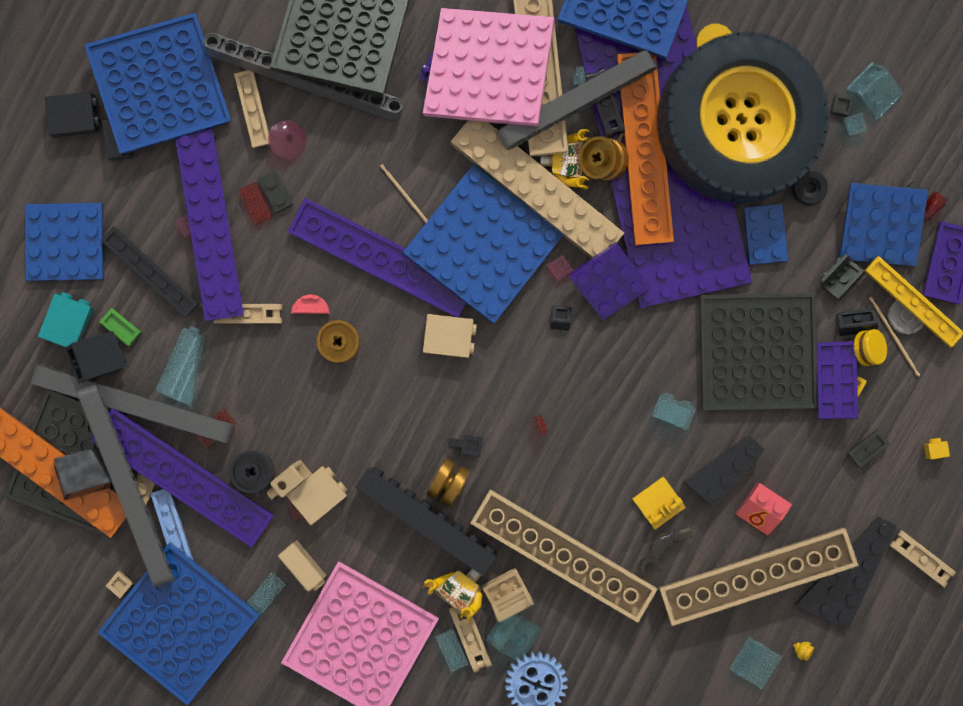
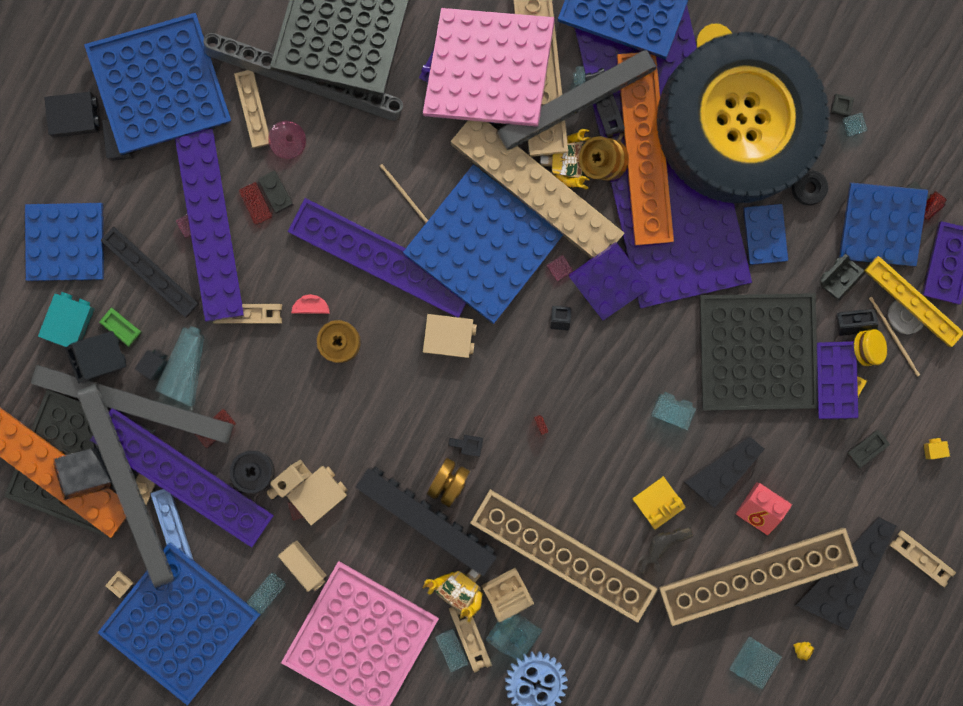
clear light blue bracket [846,62,903,119] -> none
none -> black brick [134,349,170,381]

